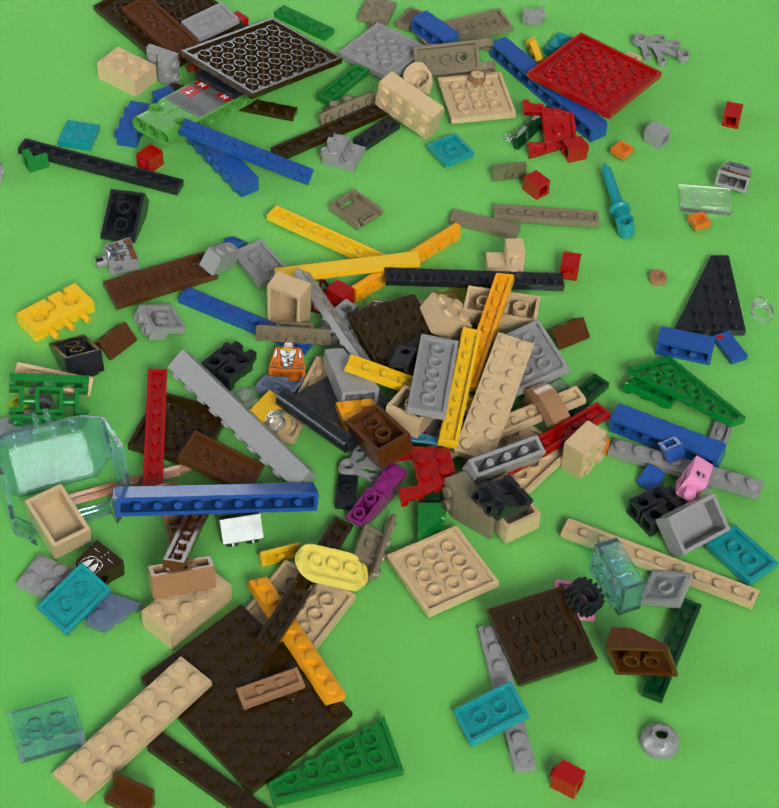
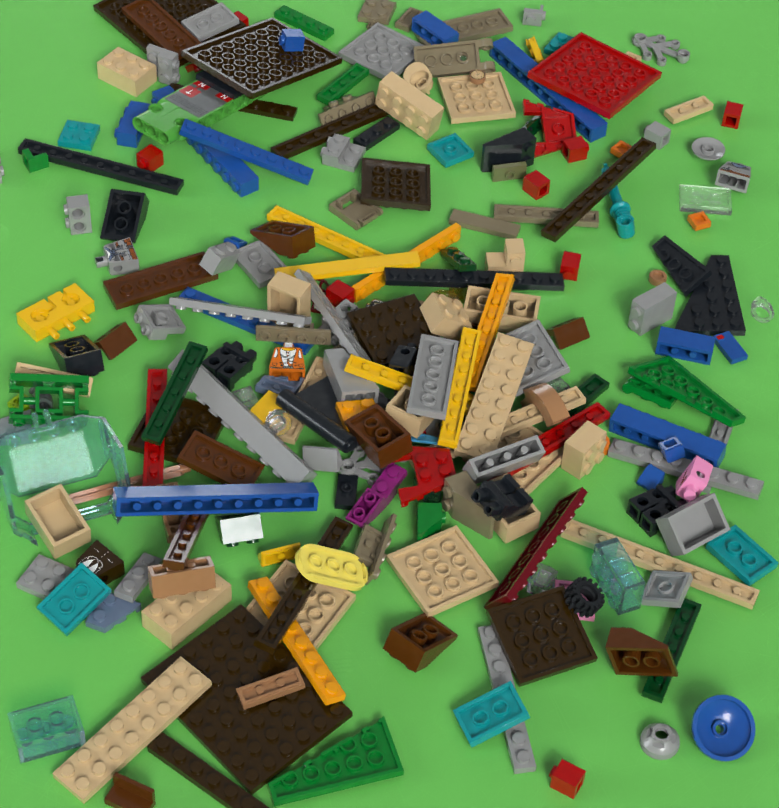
none -> light grey brick [63,194,92,235]
none -> light grey plate [114,552,162,603]
none -> dark green plate [141,341,208,446]
none -> light grey plate [169,297,312,328]
none -> reddish brown slope [250,220,316,259]
none -> blue brick [279,29,305,51]
none -> light grey slope [302,445,343,472]
none -> dark brown plate [361,158,431,211]
none -> reddish brown slope [383,613,458,673]
none -> dark green plate [441,247,477,272]
none -> black slope [481,127,537,172]
none -> dark red plate [484,487,588,610]
none -> clear brick [526,563,558,595]
none -> dark brown plate [541,137,656,242]
none -> light grey brick [628,282,677,336]
none -> black wing [652,235,712,297]
none -> tan plate [664,95,714,124]
none -> blue dish [691,695,755,761]
none -> light grey dish [692,137,725,160]

